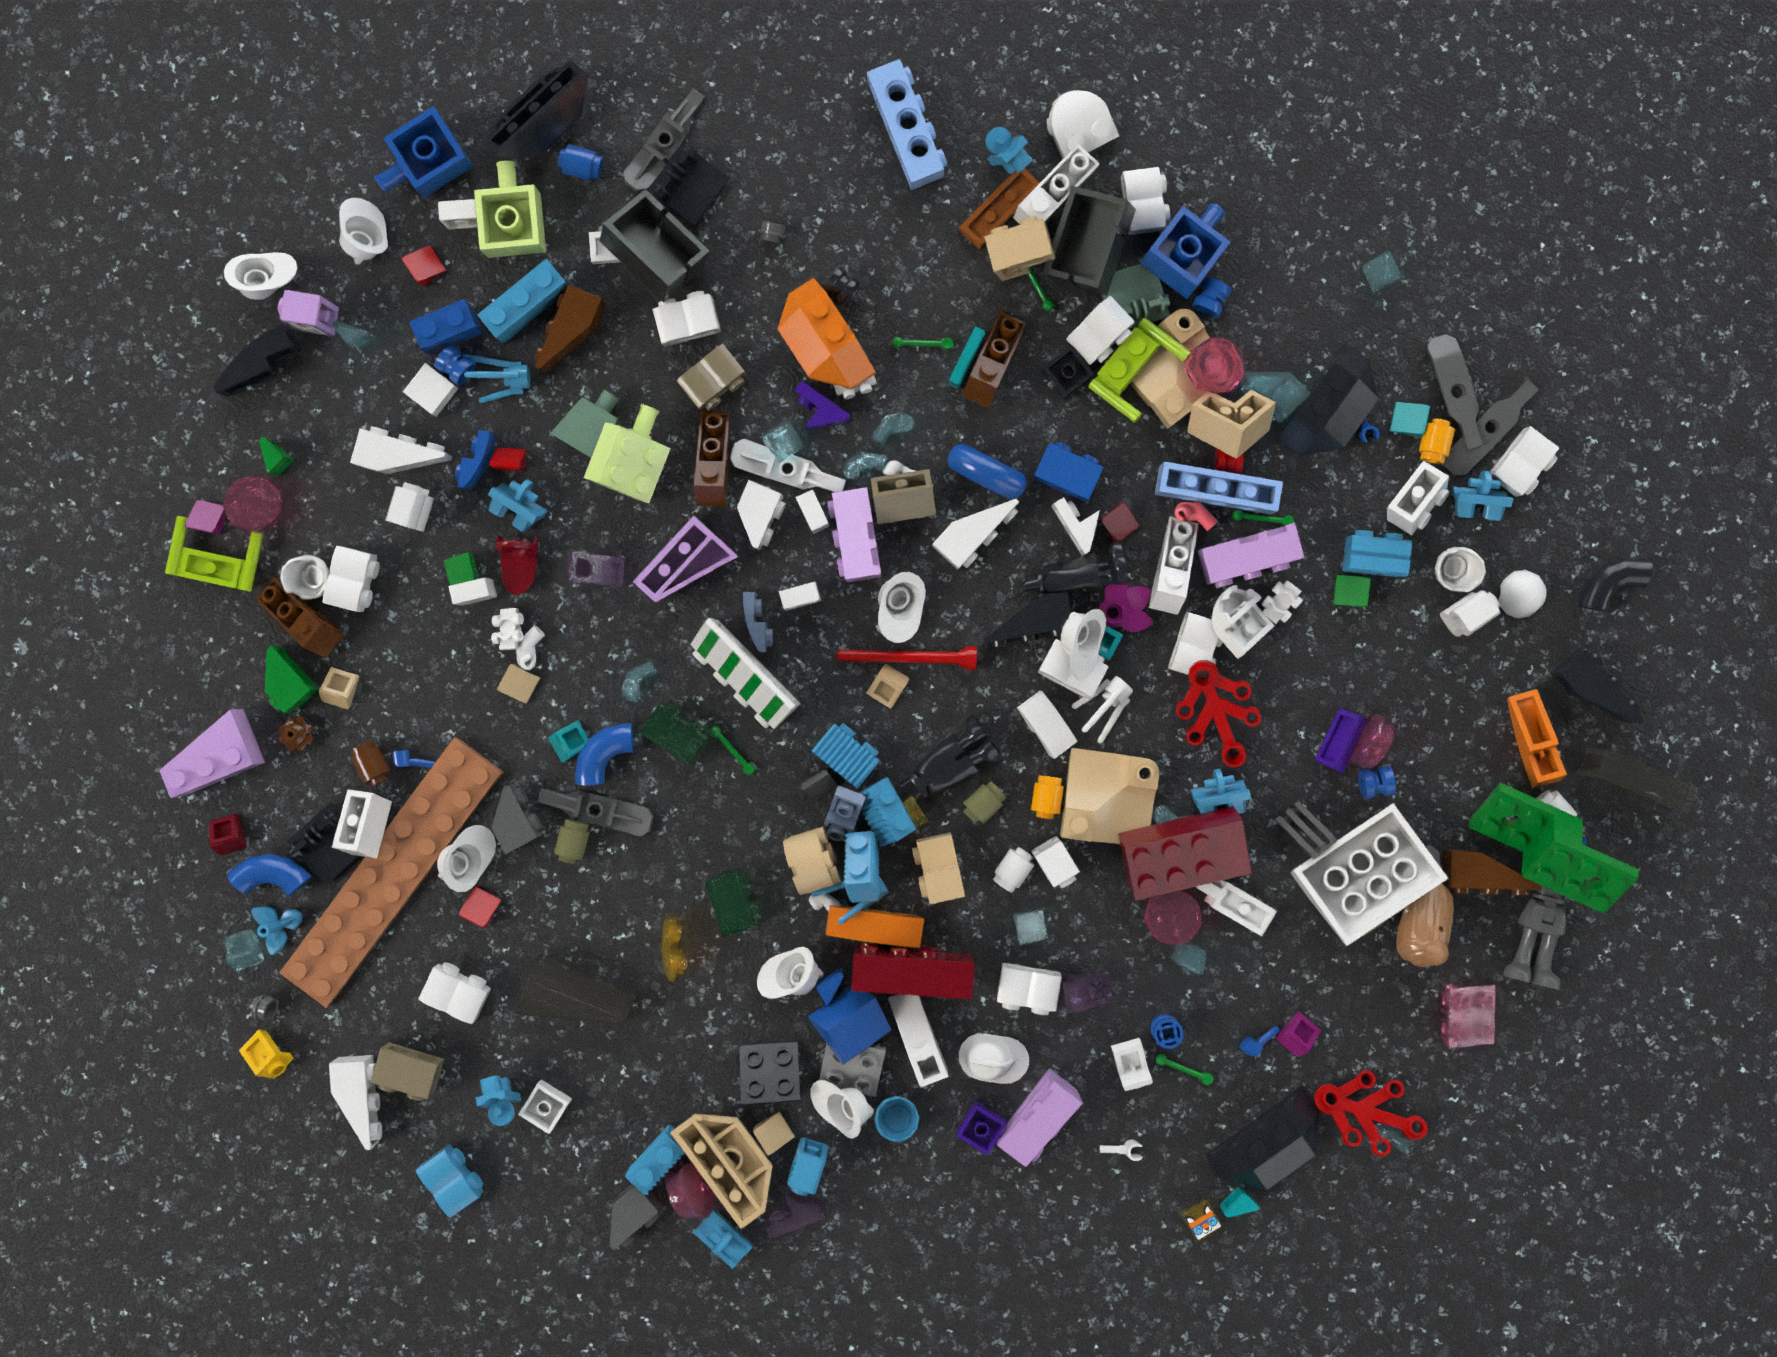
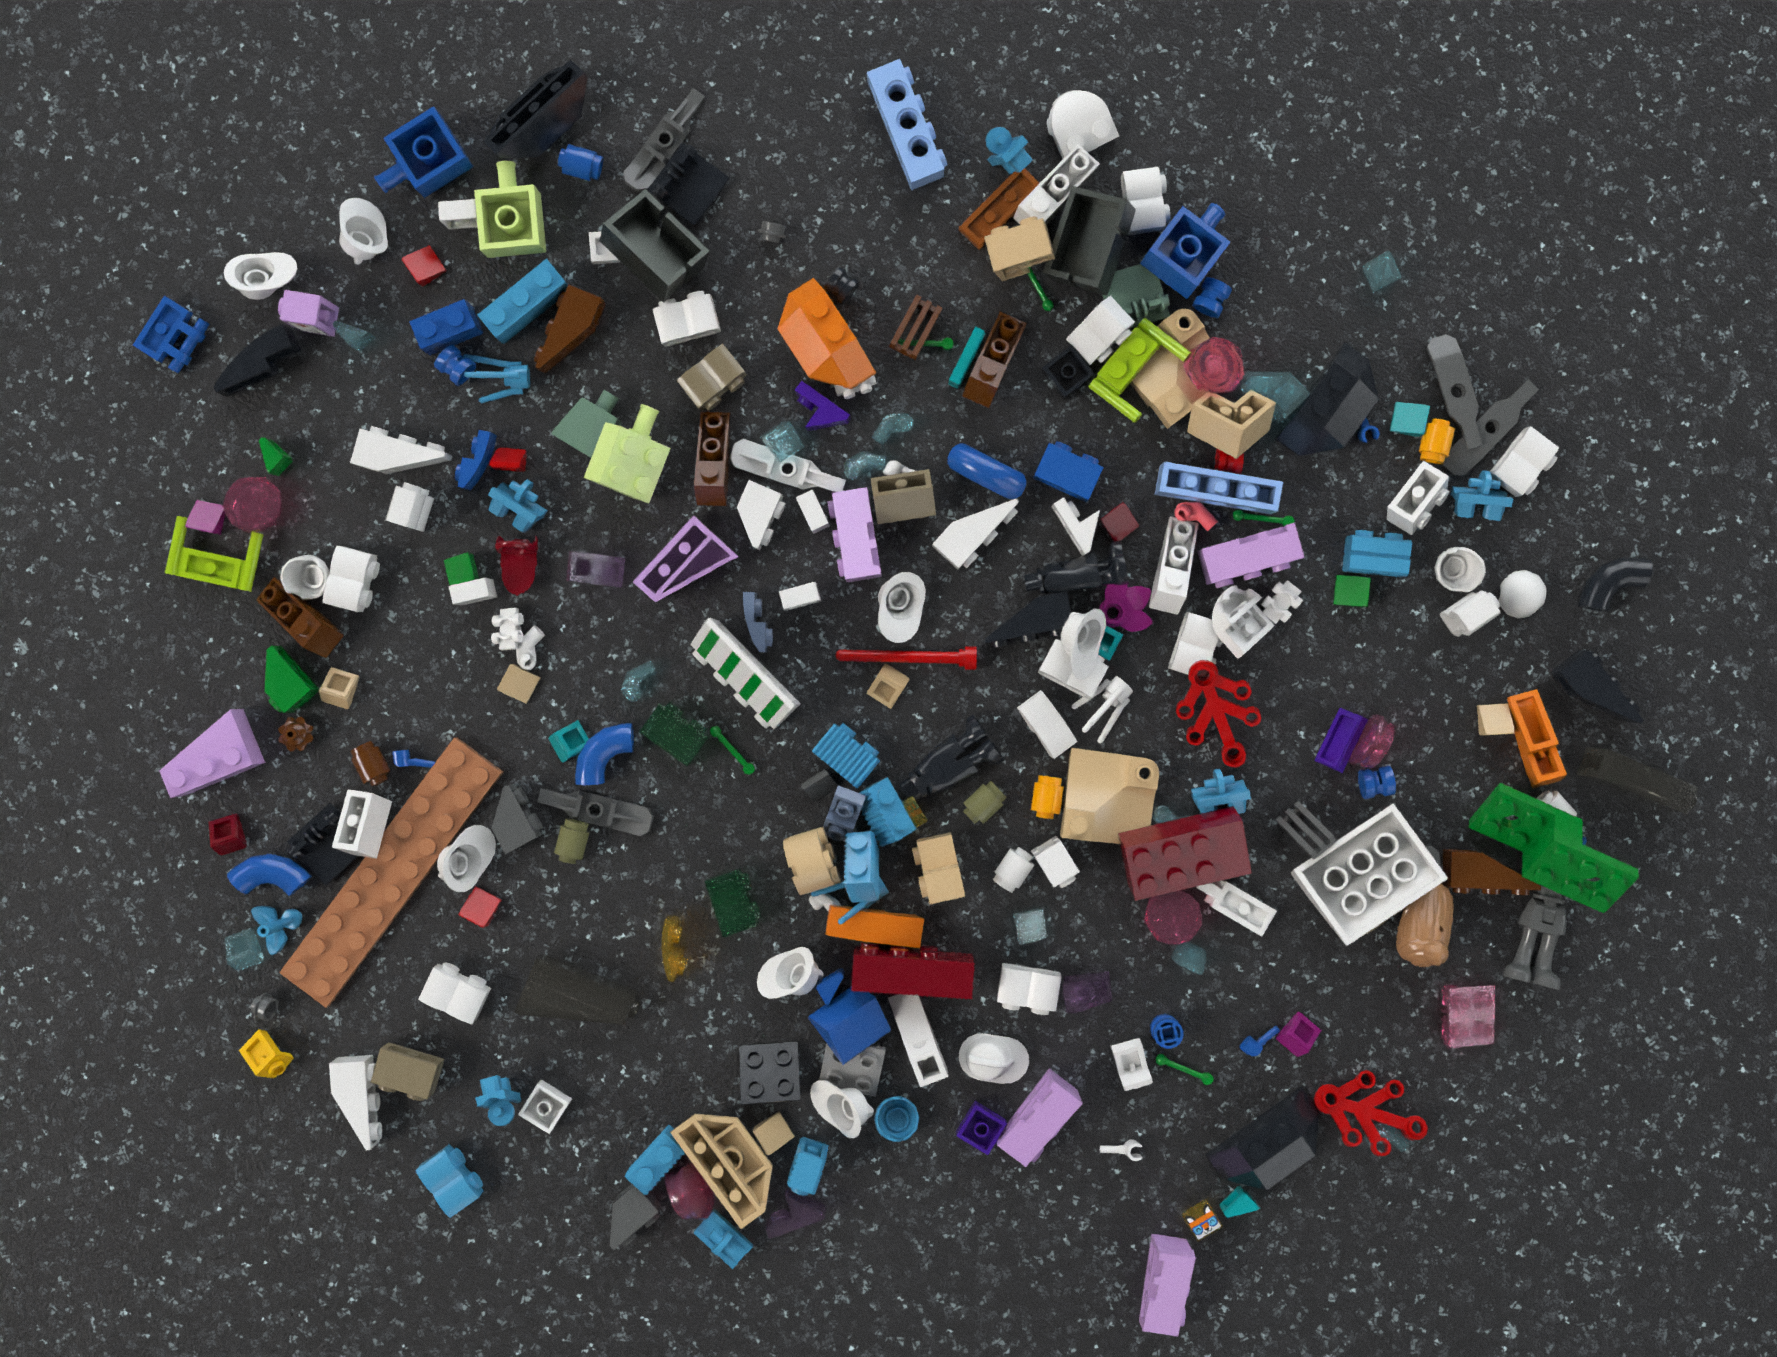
white piece [403,363,459,417] -> none
none -> blue plate [133,296,210,374]
none -> reddish brown tile [889,295,943,360]
none -> lavender wedge [1139,1234,1196,1336]
none -> tan slope [1477,703,1515,735]

